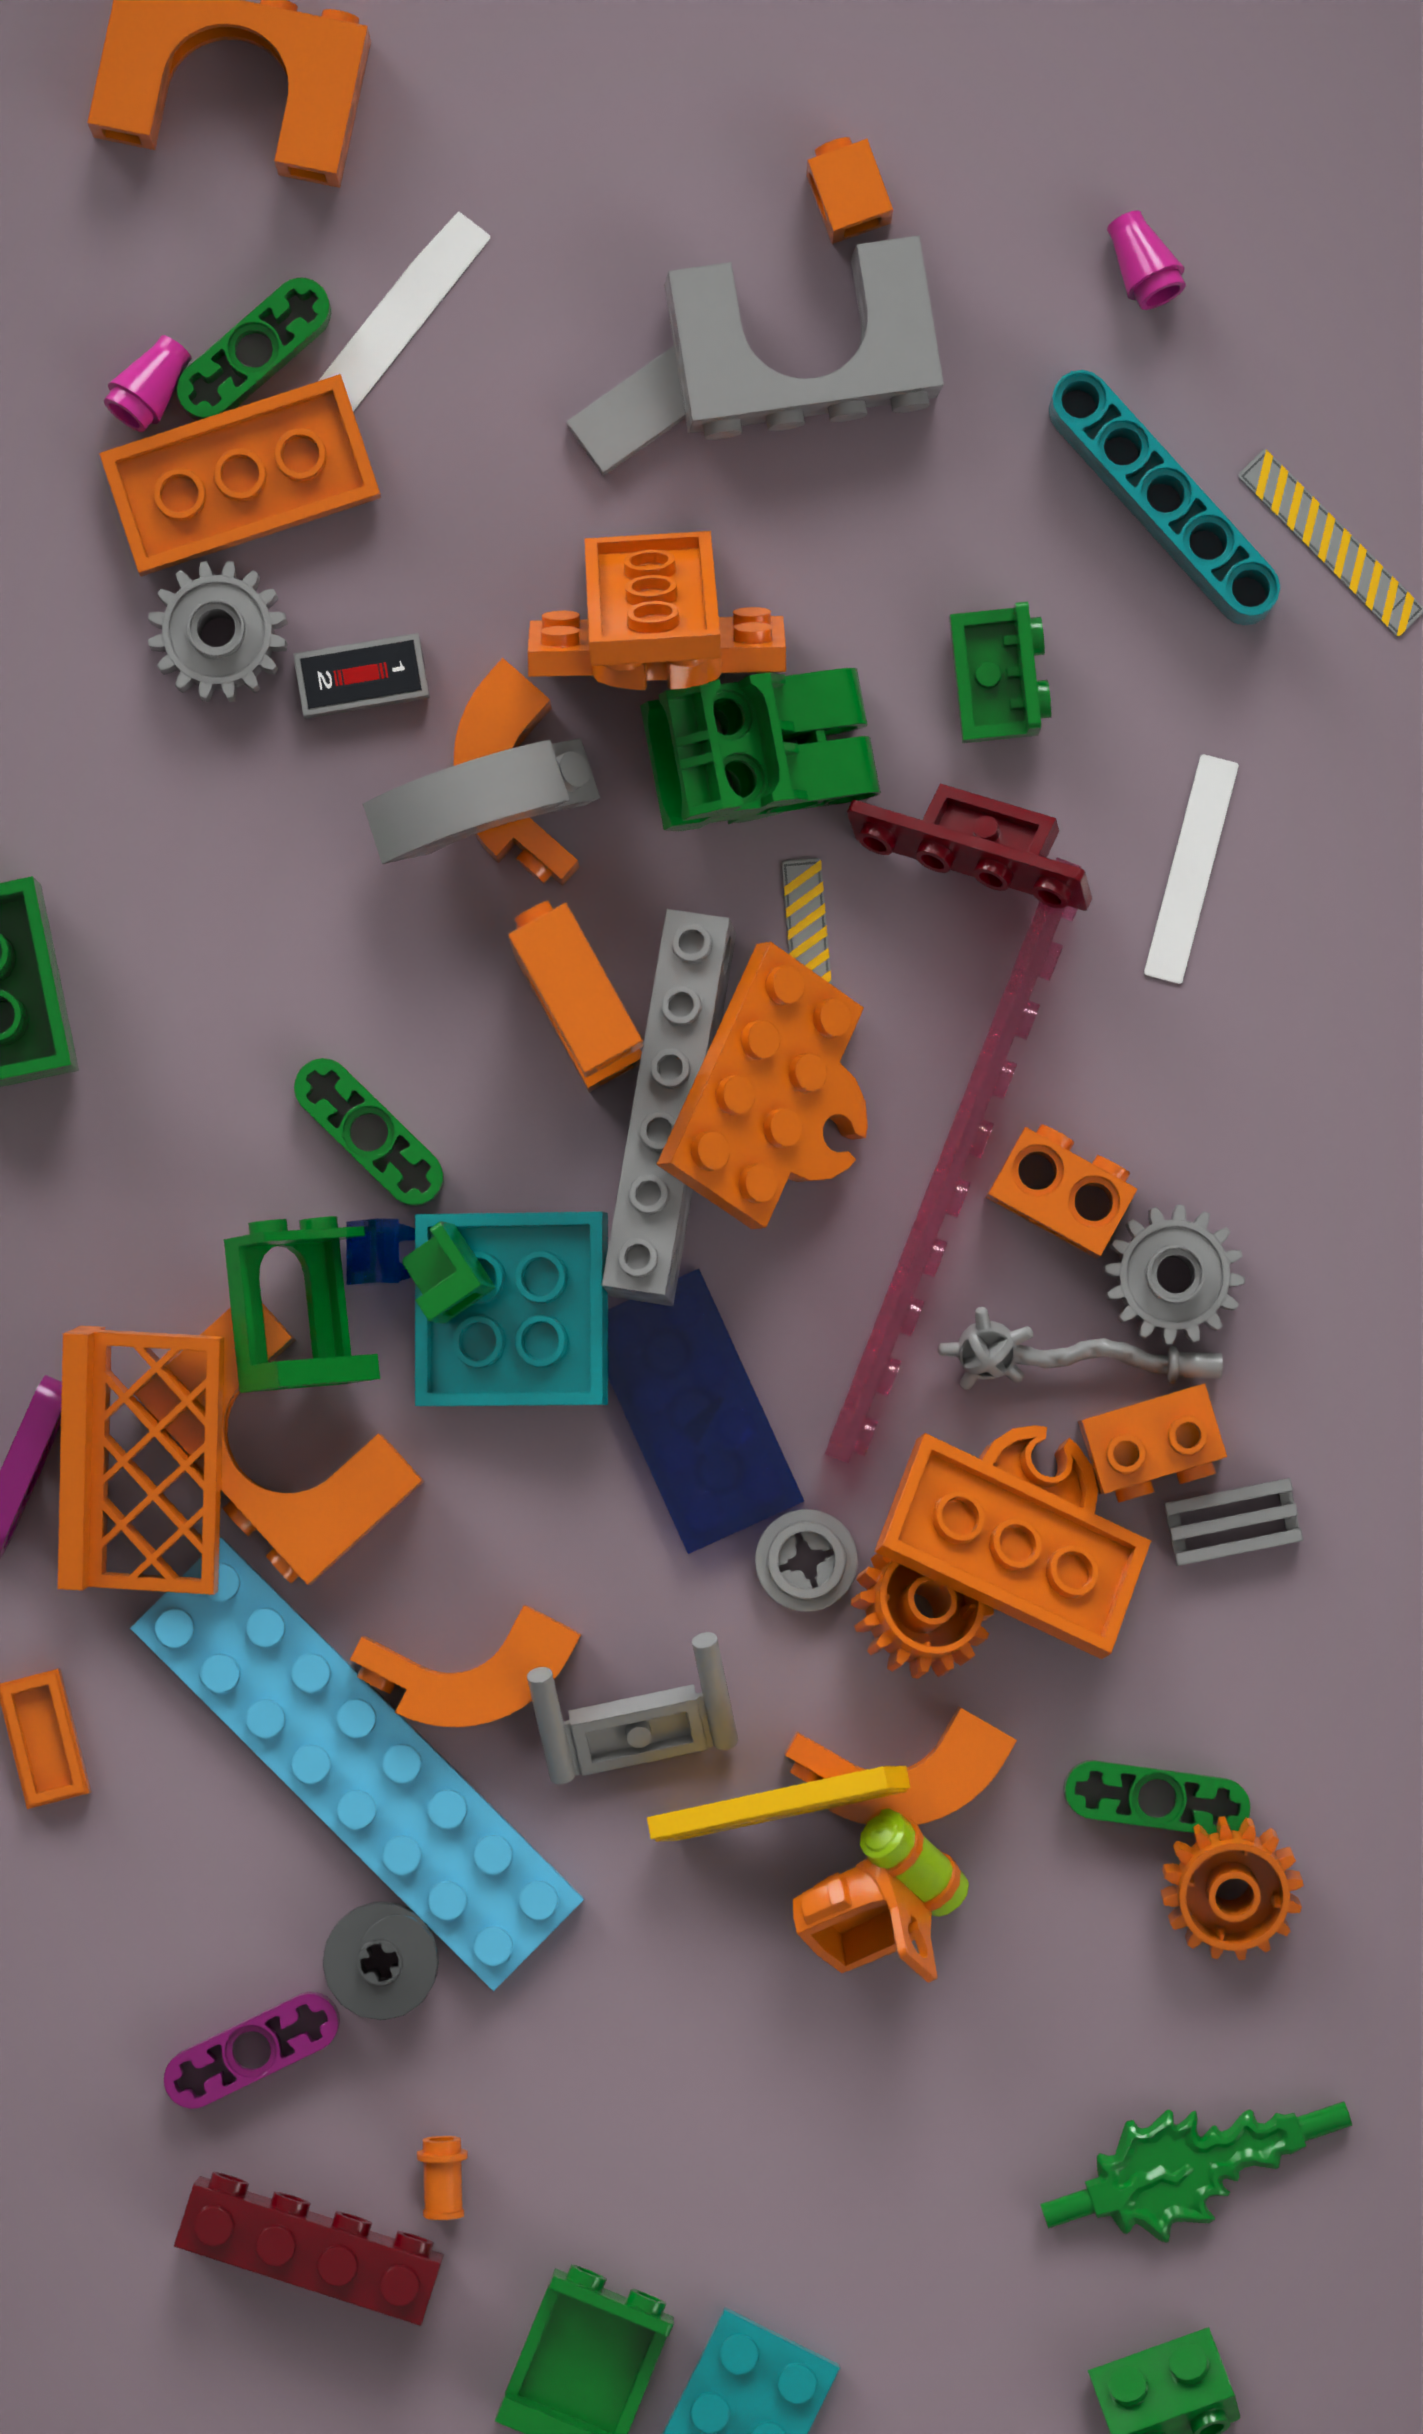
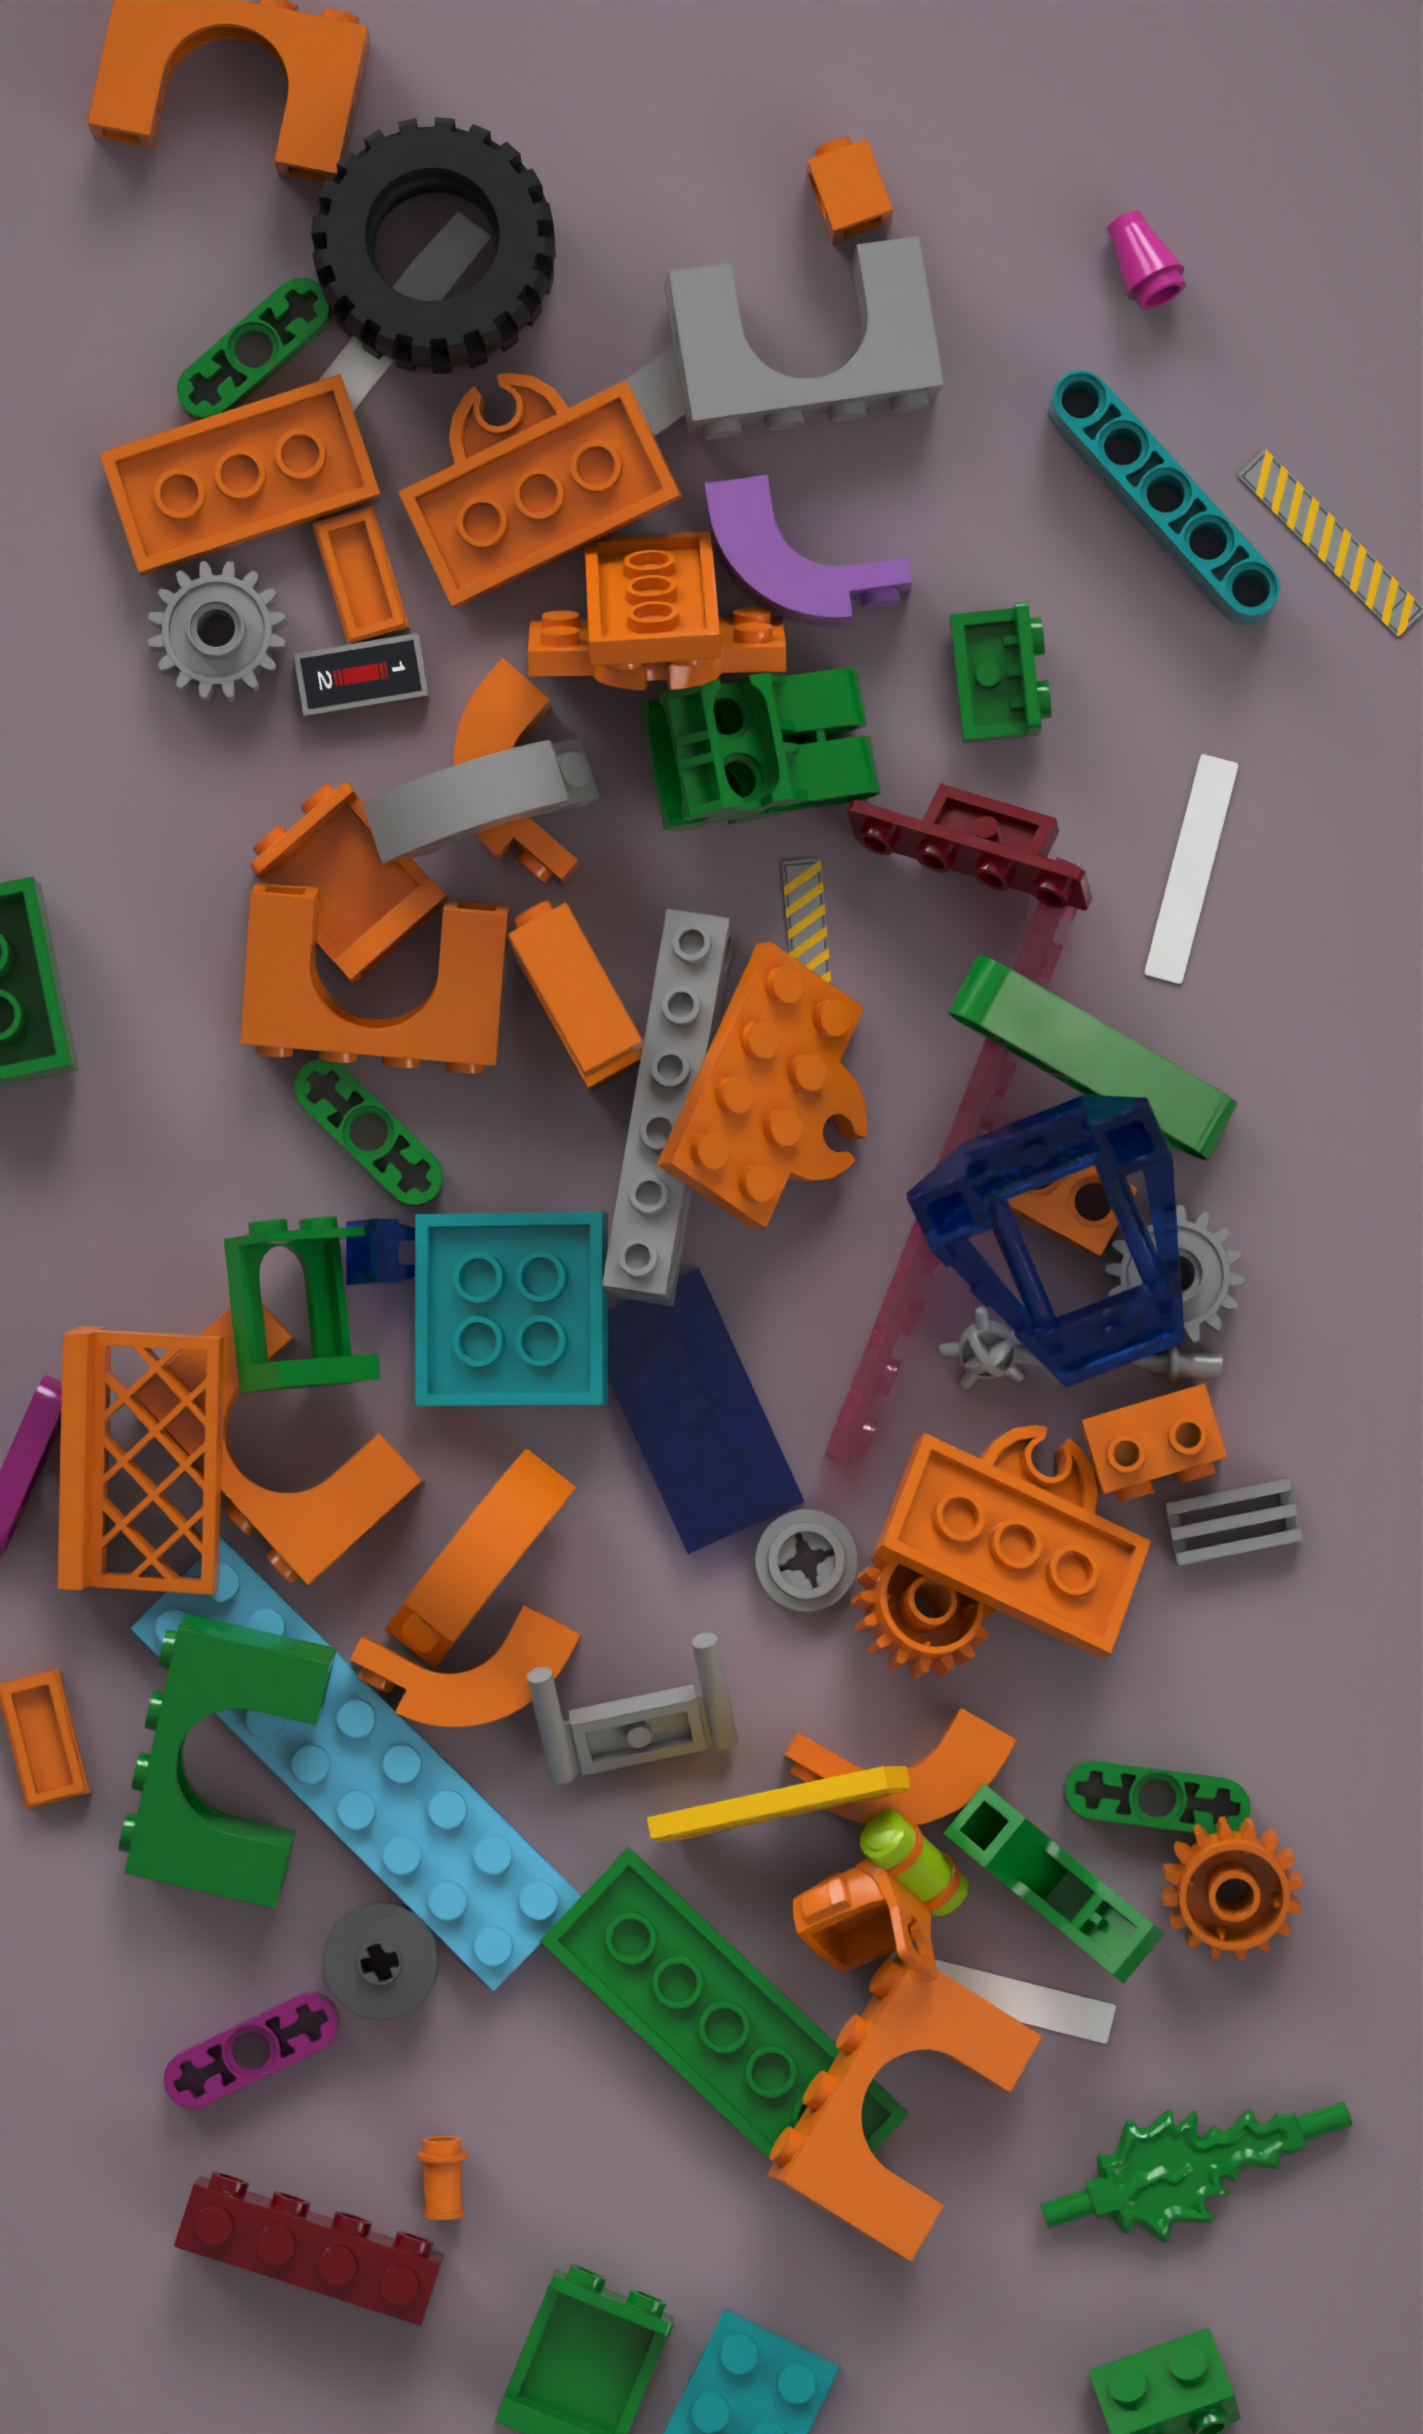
dark pink cone [104,335,192,432] -> none
green panel [402,1221,496,1324] -> none
none -> green arch [118,1613,337,1908]
none -> orange arch [240,882,511,1074]
none -> orange panel [250,781,448,986]
none -> black tyre [311,117,556,374]
none -> orange tile [312,506,410,644]
none -> orange arch [385,1448,576,1669]
none -> orange plate [398,372,683,609]
none -> green plate [540,1846,909,2164]
none -> medium lavender arch [704,475,912,627]
none -> orange arch [767,1953,1043,2262]
none -> white sticker [889,1951,1116,2043]
none -> clear blue windscreen [906,1095,1185,1388]
none -> green arch [943,1784,1165,1984]
none -> green beam [947,955,1238,1161]

